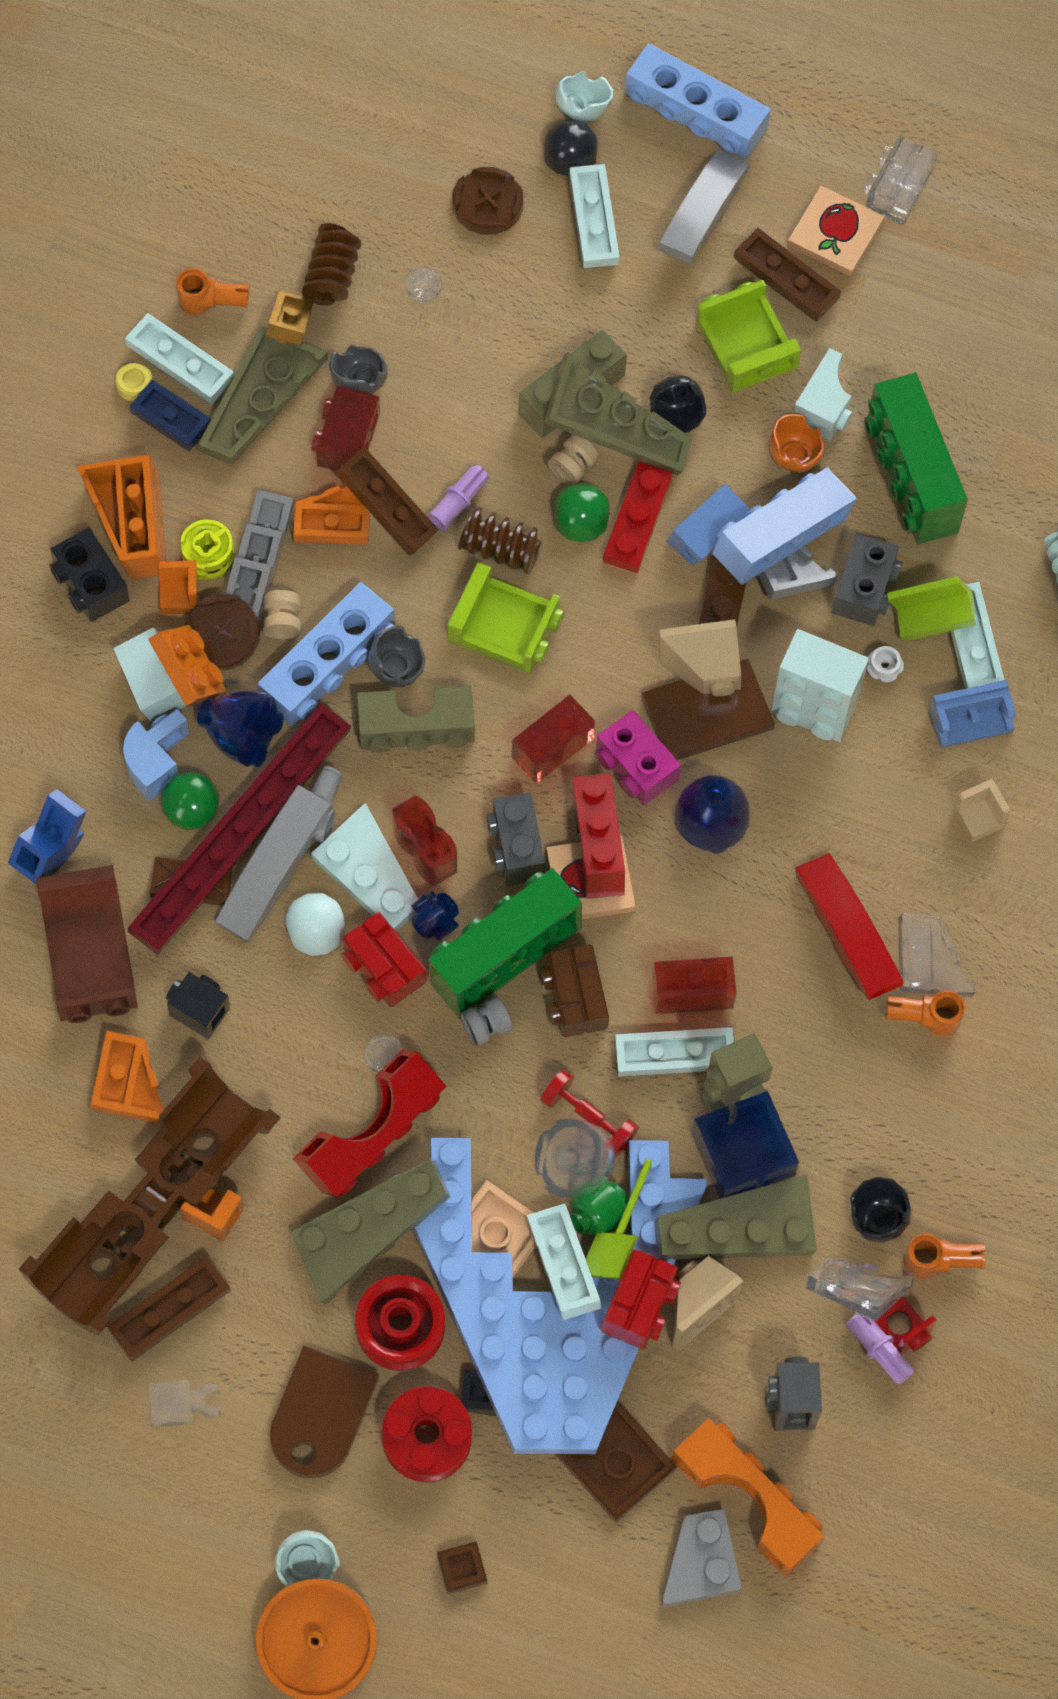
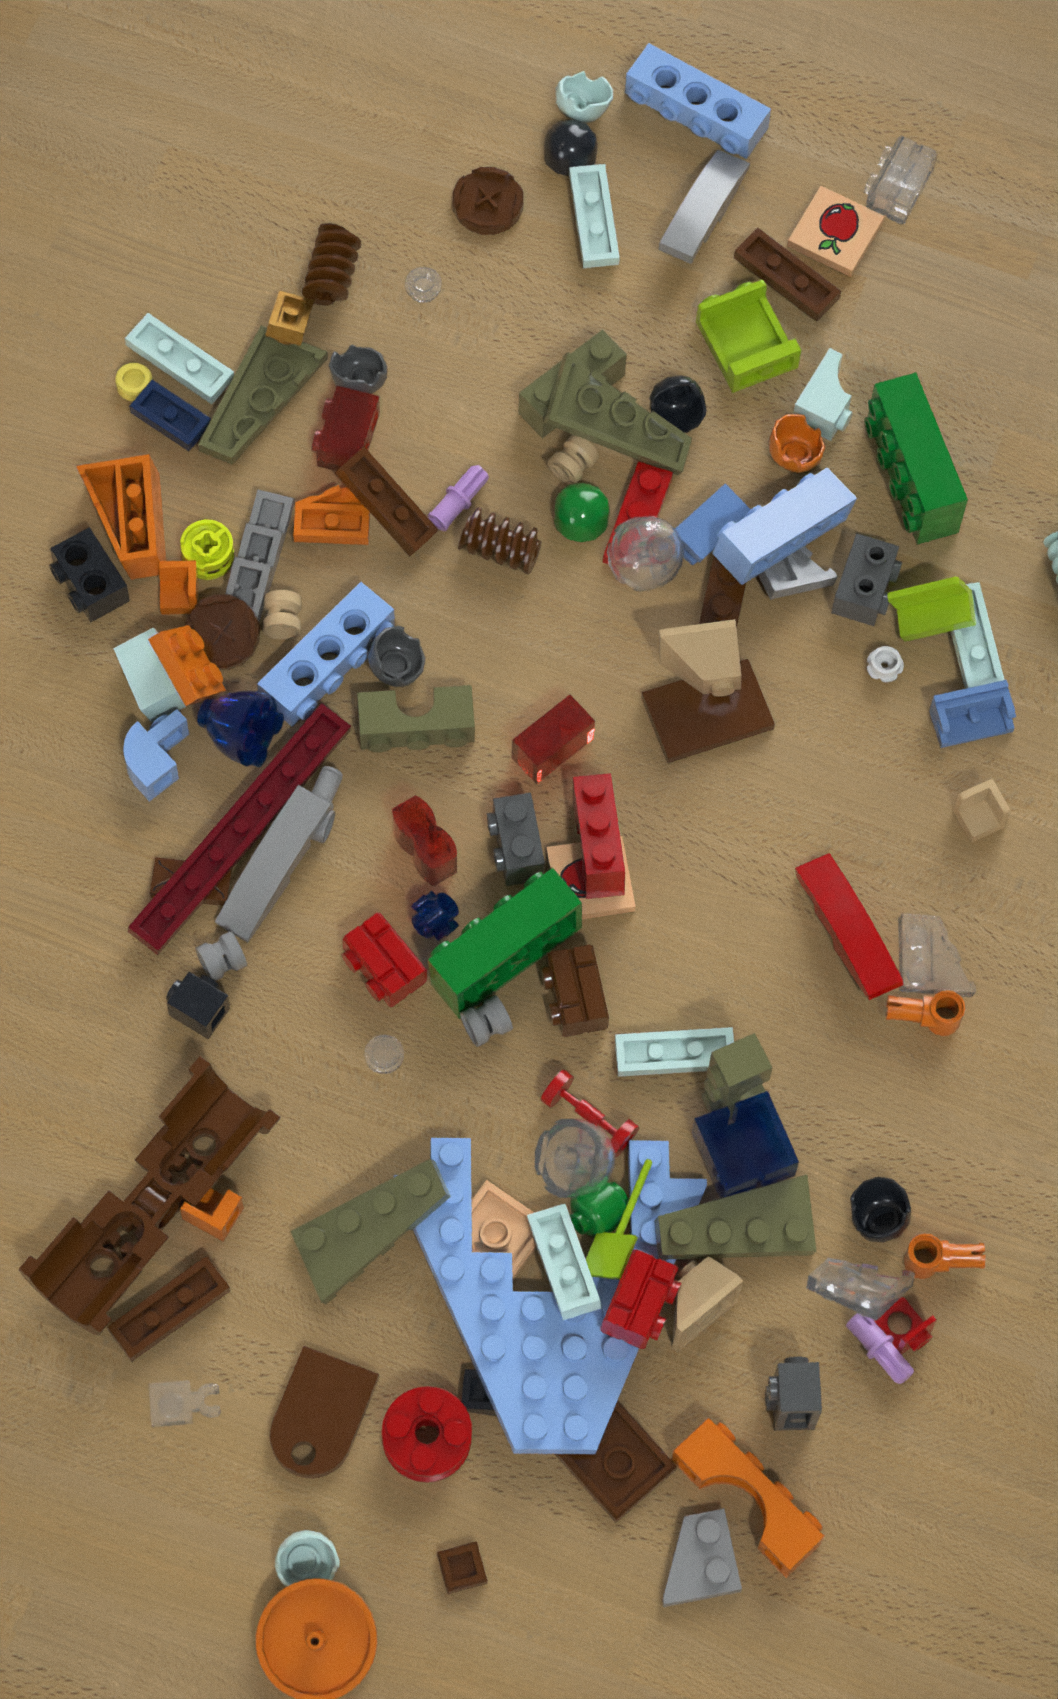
blue brick [8,789,87,885] -> none
copper panel [36,865,138,1023] -> none
orange wing [89,1031,165,1125] -> none
green hair [161,772,220,831] -> none
orange pin [176,268,250,315] -> none
light aqua hair [285,893,346,956] -> none
red arch [293,1049,447,1197] -> none
light aqua wing [311,803,421,932] -> none
red wheel [355,1275,445,1371] -> none
lime panel [448,562,564,674] -> none
dark pink brick [595,710,681,806] -> none
clear red brick [652,956,737,1014] -> none
clear blue piece [674,775,750,854] -> none
light aqua brick [771,629,869,742] -> none
none -> light grey wheel [195,931,247,981]
none -> clear cylinder [607,516,684,592]

